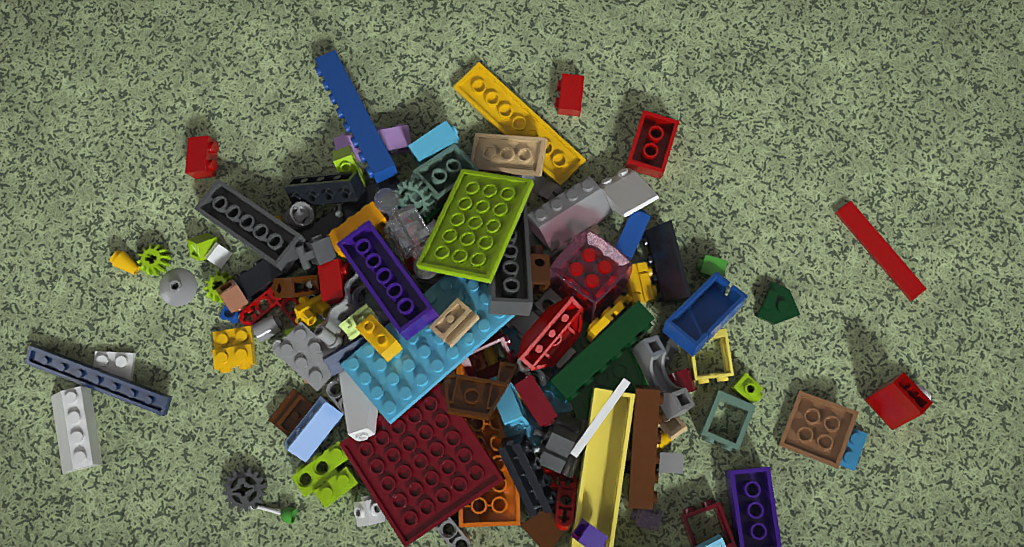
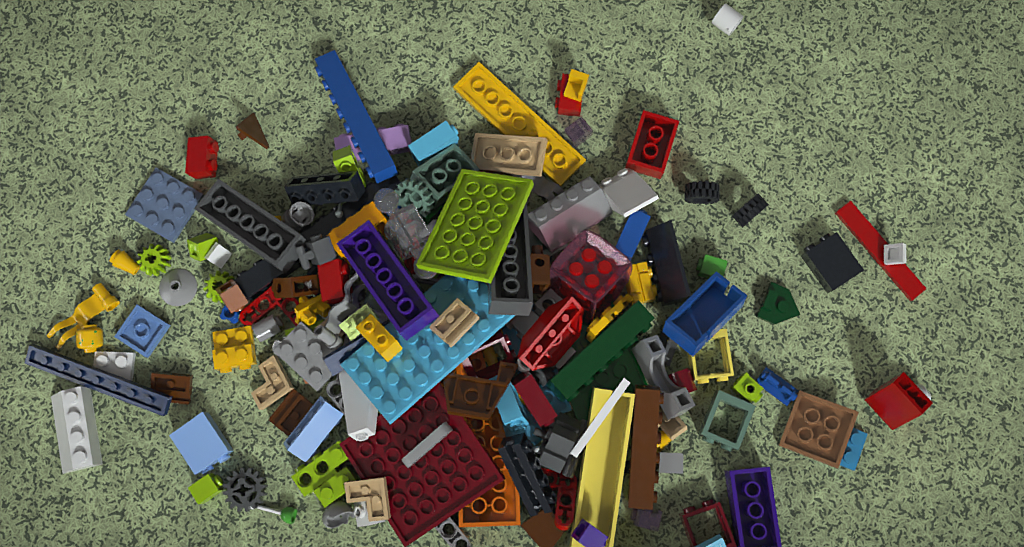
none -> yellow flag [46,283,120,350]
none -> yellow head [75,324,104,353]
none -> medium blue plate [114,304,171,358]
none -> sand blue plate [125,168,205,243]
none -> reddish brown plate [151,371,193,405]
none -> light blue brick [169,412,234,475]
none -> lime brick [188,473,224,505]
none -> reddish brown piece [236,113,269,149]
none -> tan plate [251,355,294,410]
none -> light grey hair [322,501,355,529]
none -> tan plate [344,477,391,522]
none -> light grey beam [402,422,453,468]
none -> yellow panel [564,69,589,102]
none -> panel [565,116,593,149]
none -> black tyre [684,181,720,205]
none -> white piece [711,3,744,36]
none -> black tyre [732,193,769,228]
none -> blue hinge [756,367,799,406]
none -> black brick [801,232,864,294]
none -> white plate [884,243,906,265]

